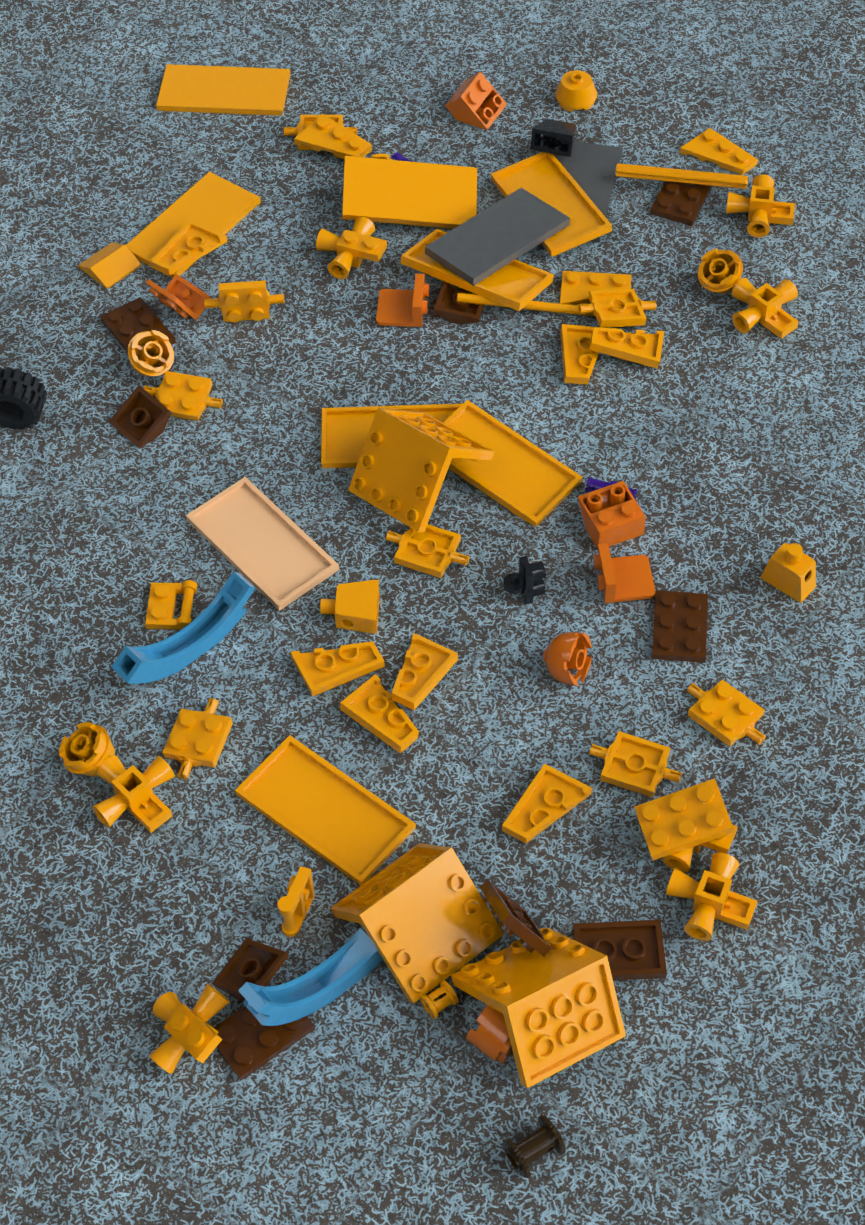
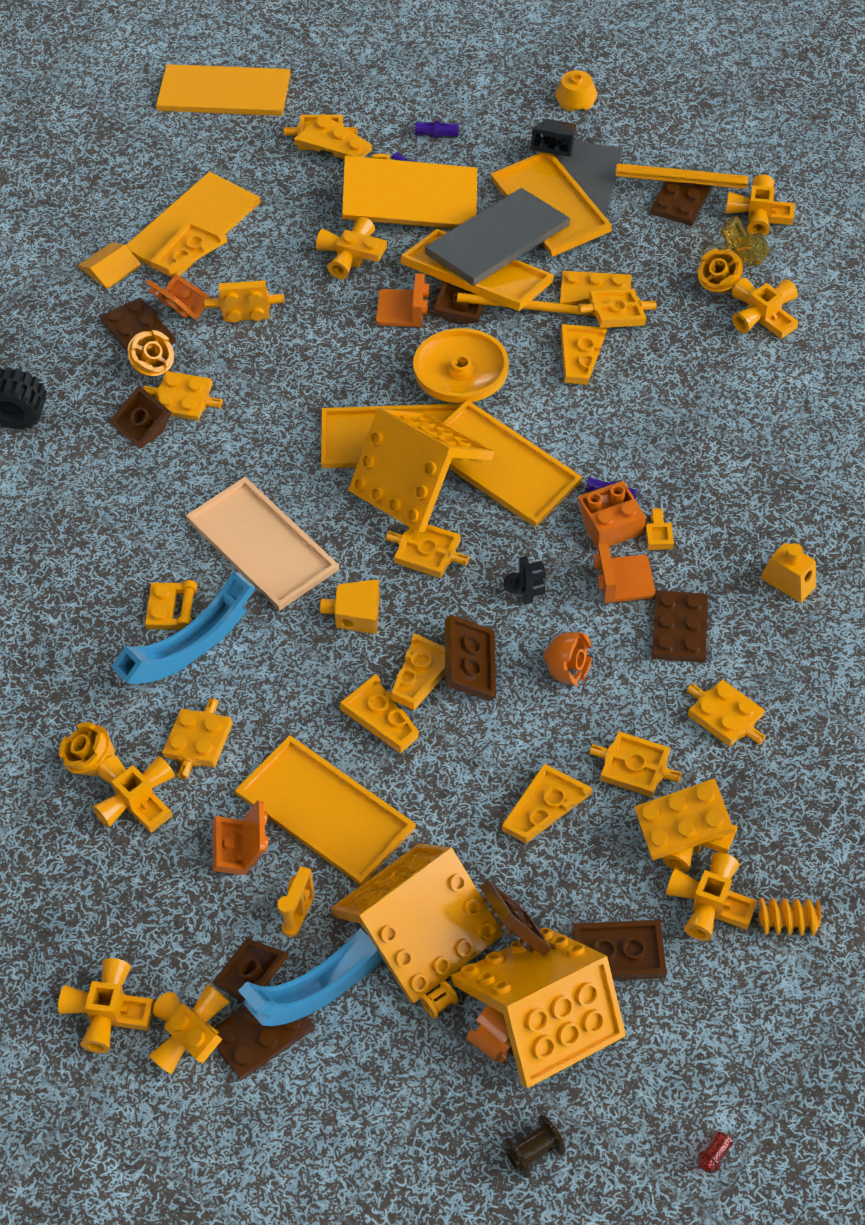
light orange wing [290,641,385,697] -> none
orange slope [445,71,507,130] -> none
light orange wing [589,327,664,368] -> none
light orange wing [679,128,758,175] -> none
none -> light orange brick [58,958,155,1053]
none -> orange bracket [212,801,268,875]
none -> light orange dish [413,328,509,403]
none -> dark purple pin [415,120,459,138]
none -> reddish brown plate [445,614,496,701]
none -> light orange plate [645,508,674,550]
none -> clear red pin [697,1131,733,1174]
none -> clear yellow brick [720,216,771,266]
none -> light orange piece [758,898,821,936]

